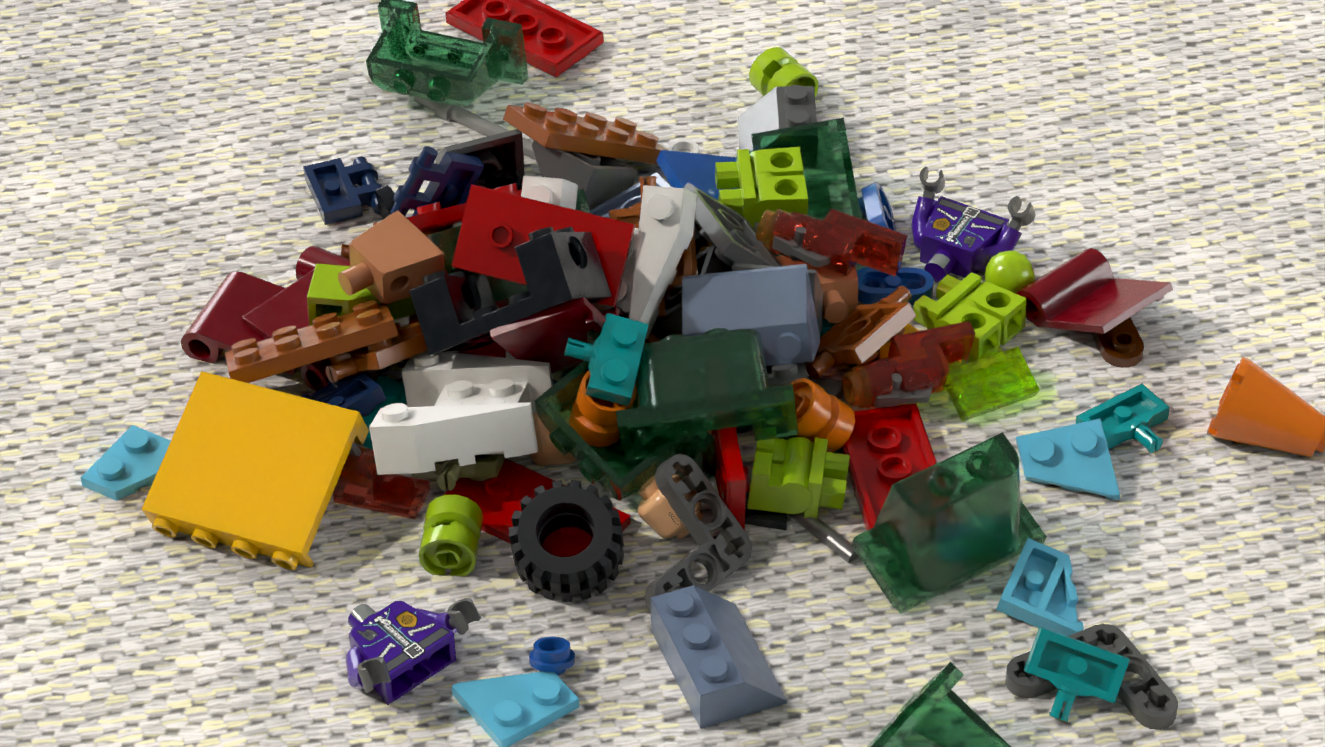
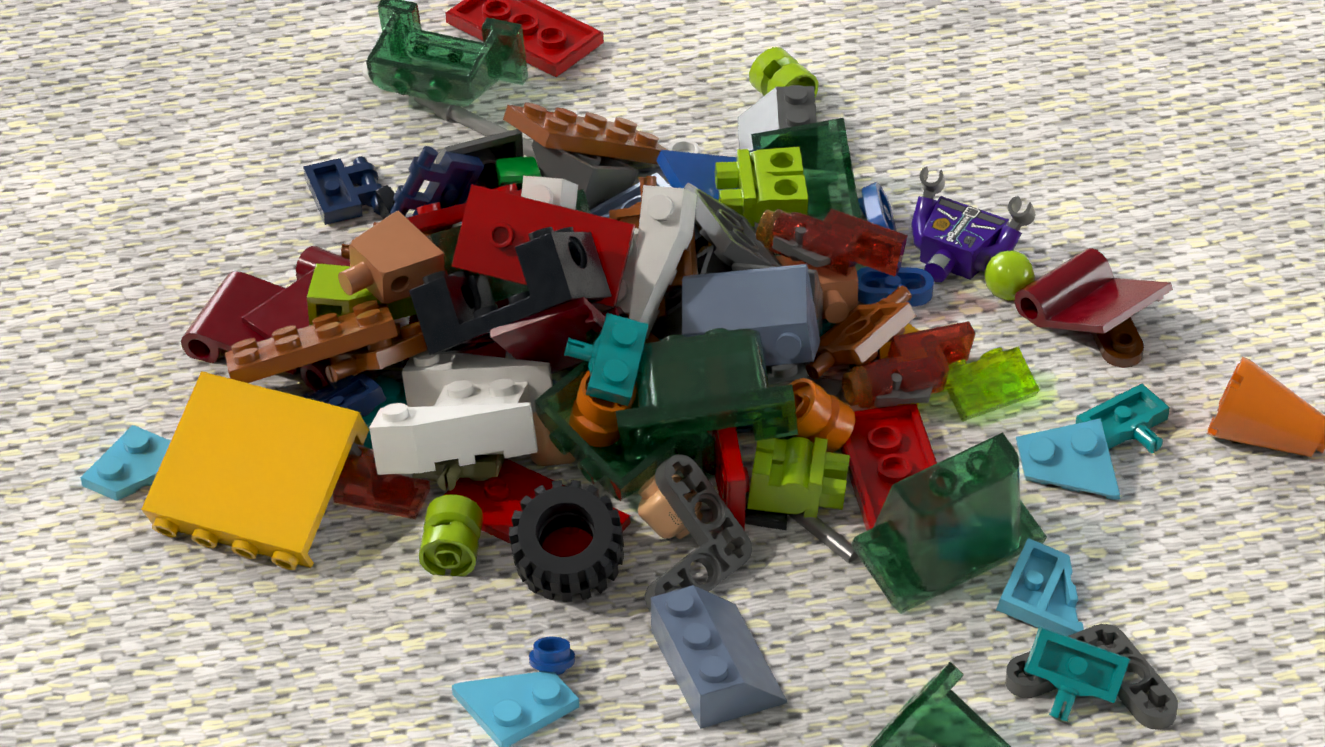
torso [345,598,482,705] -> none
lime hips [913,272,1026,368] -> none
none -> green slope [496,156,541,188]

